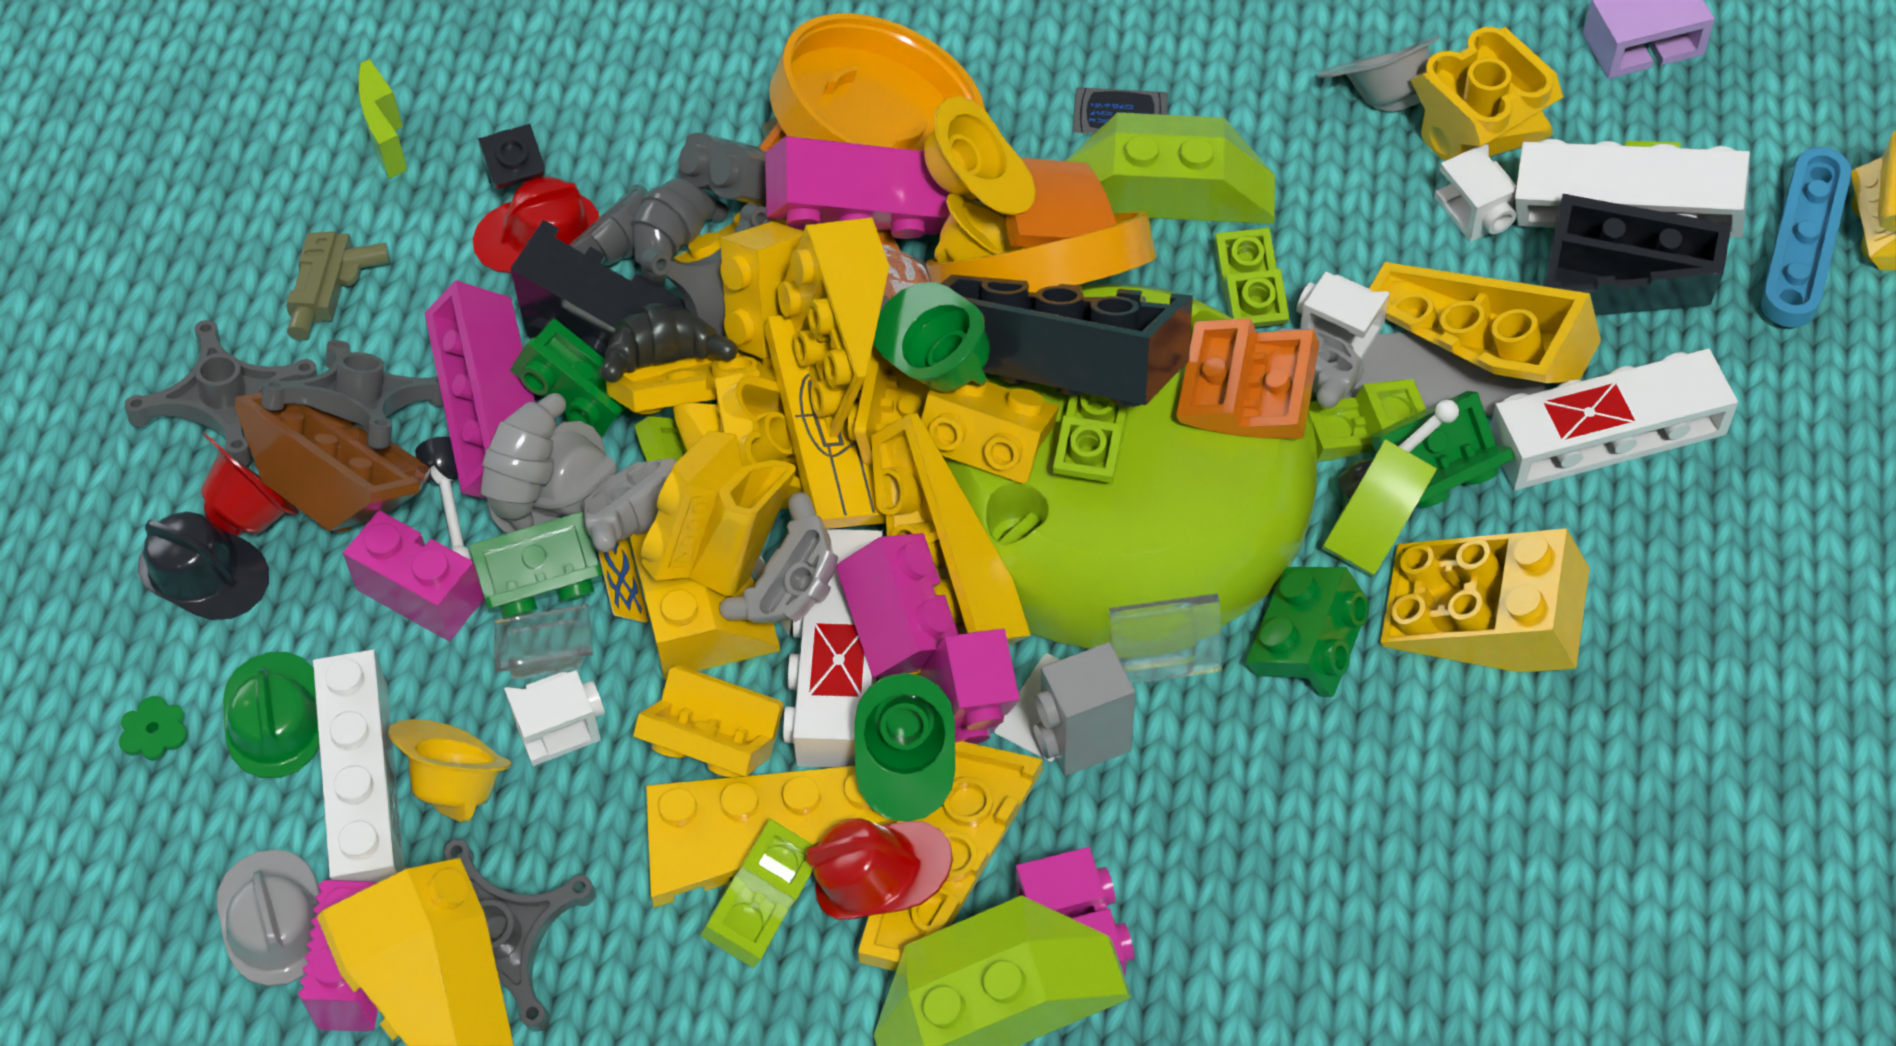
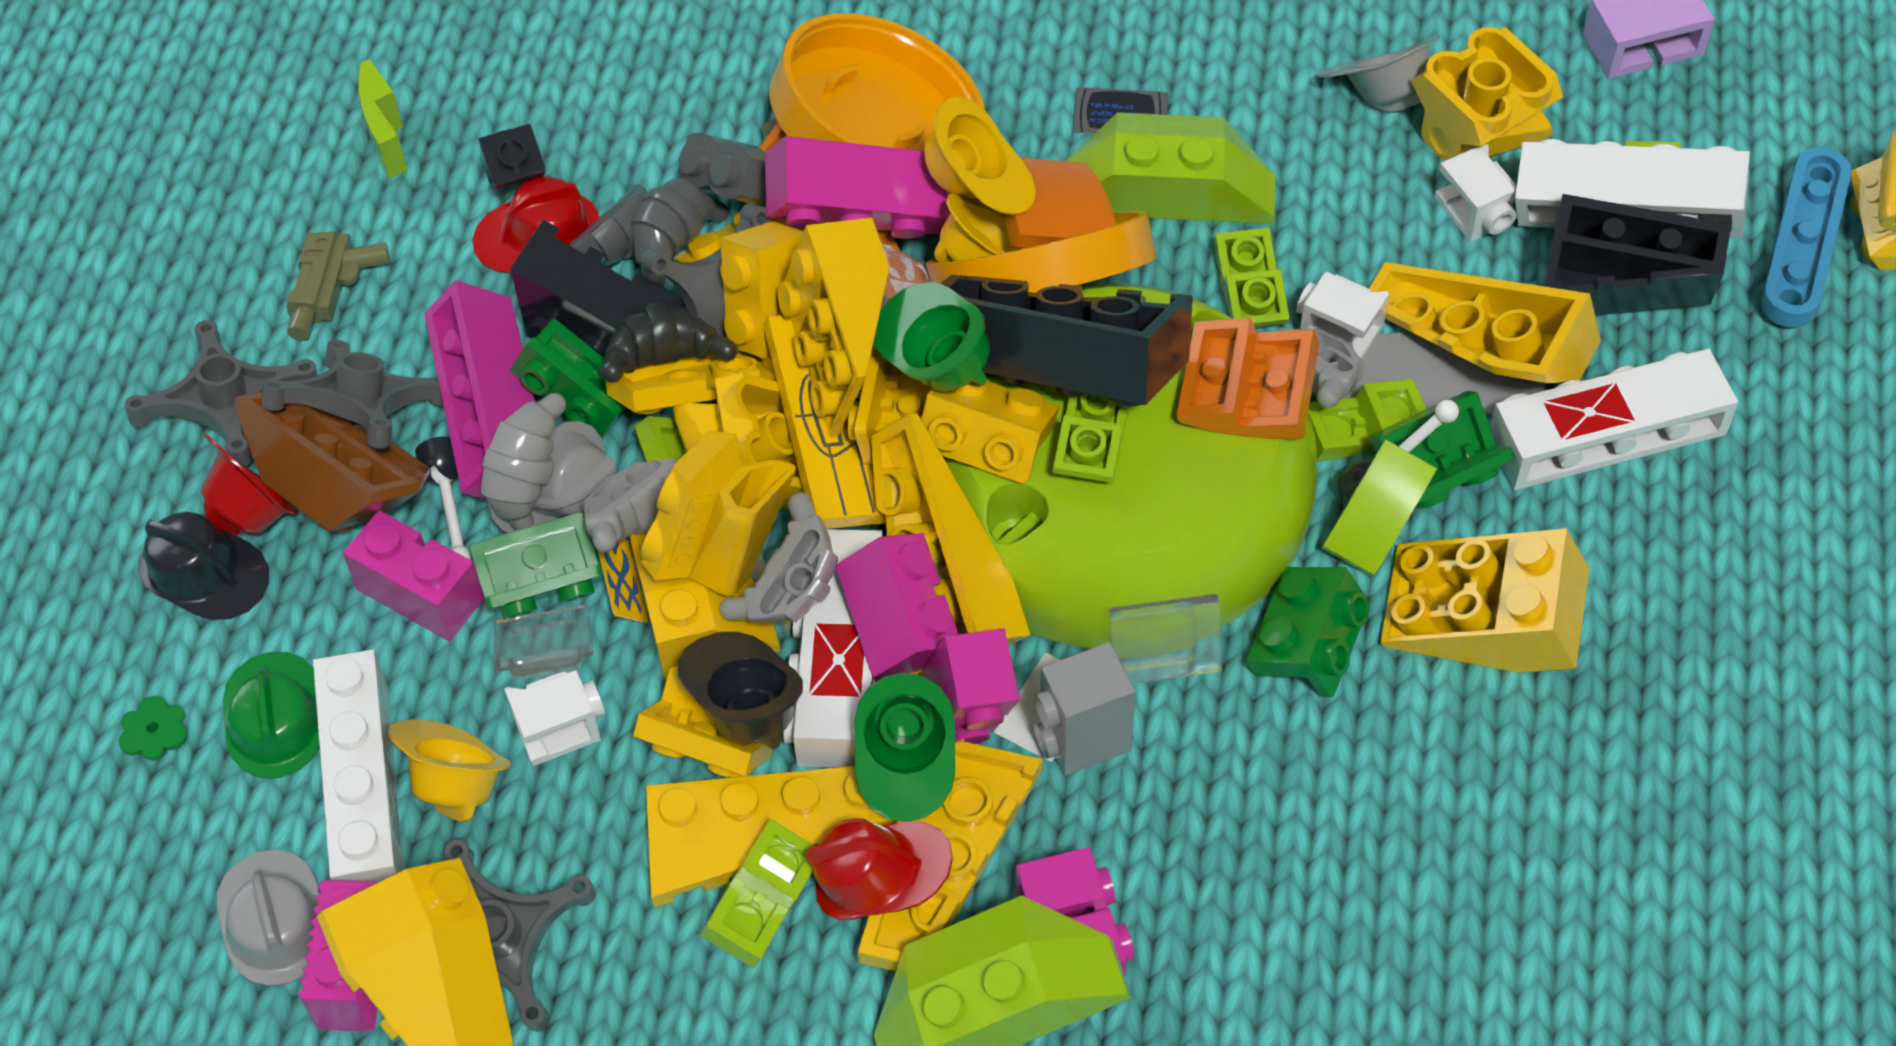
none -> black piece [678,632,803,749]

